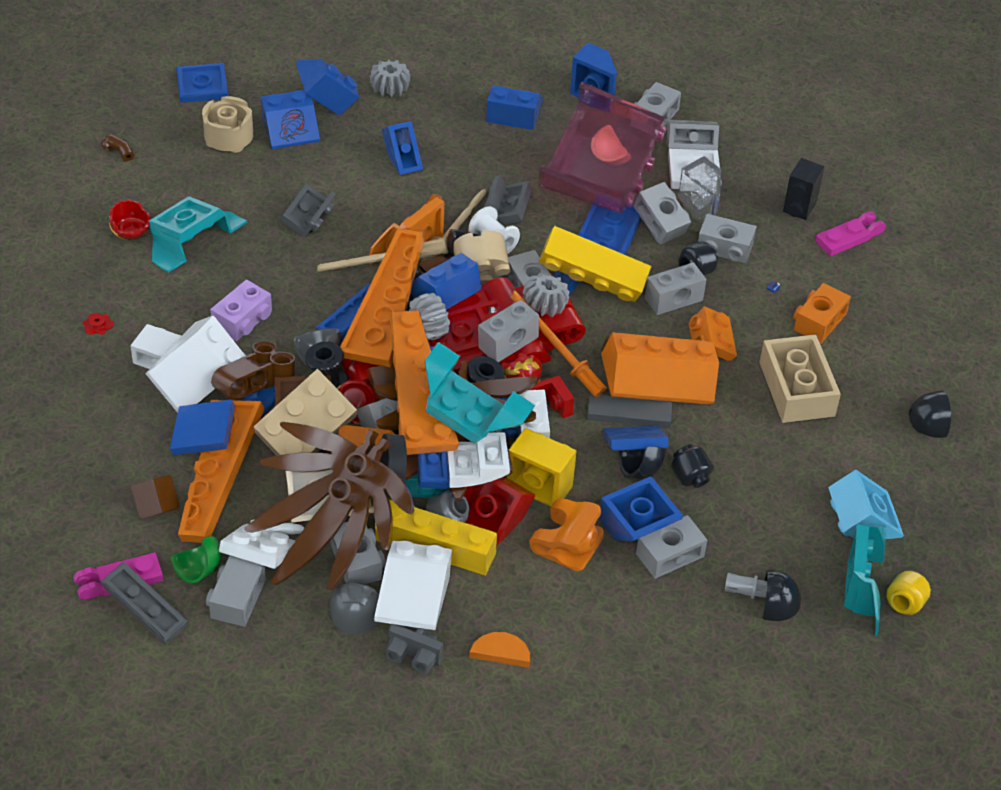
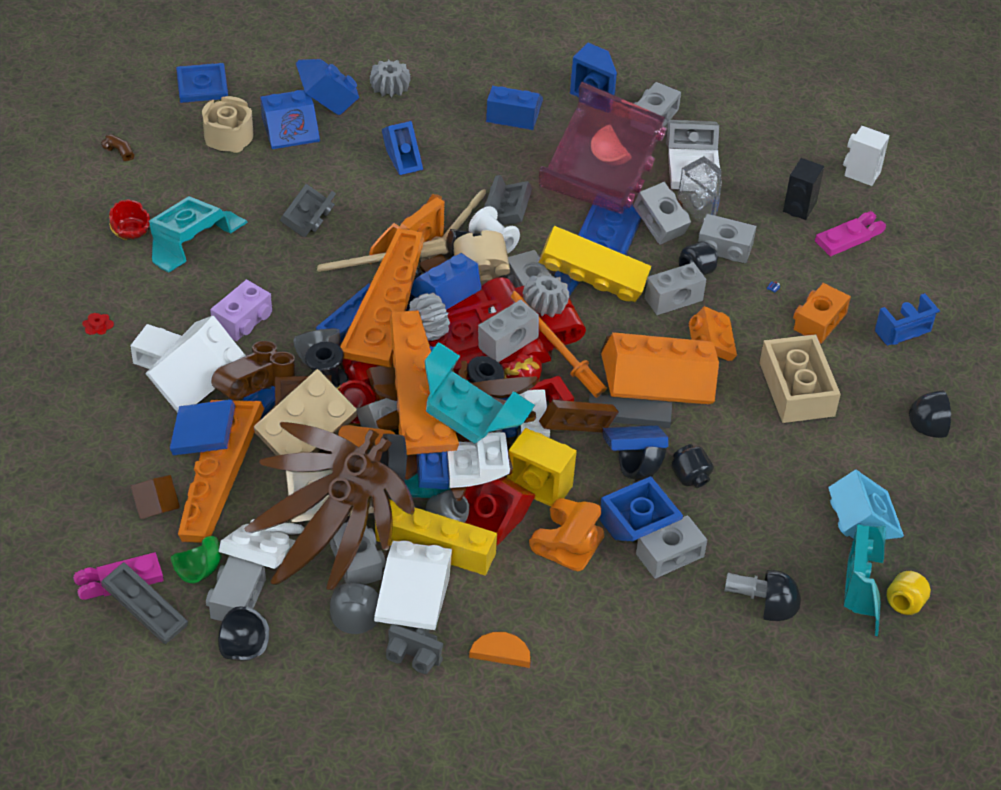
none -> black helmet [218,606,270,661]
none -> reddish brown plate [539,400,619,432]
none -> white brick [843,126,889,186]
none -> blue window [875,293,940,346]

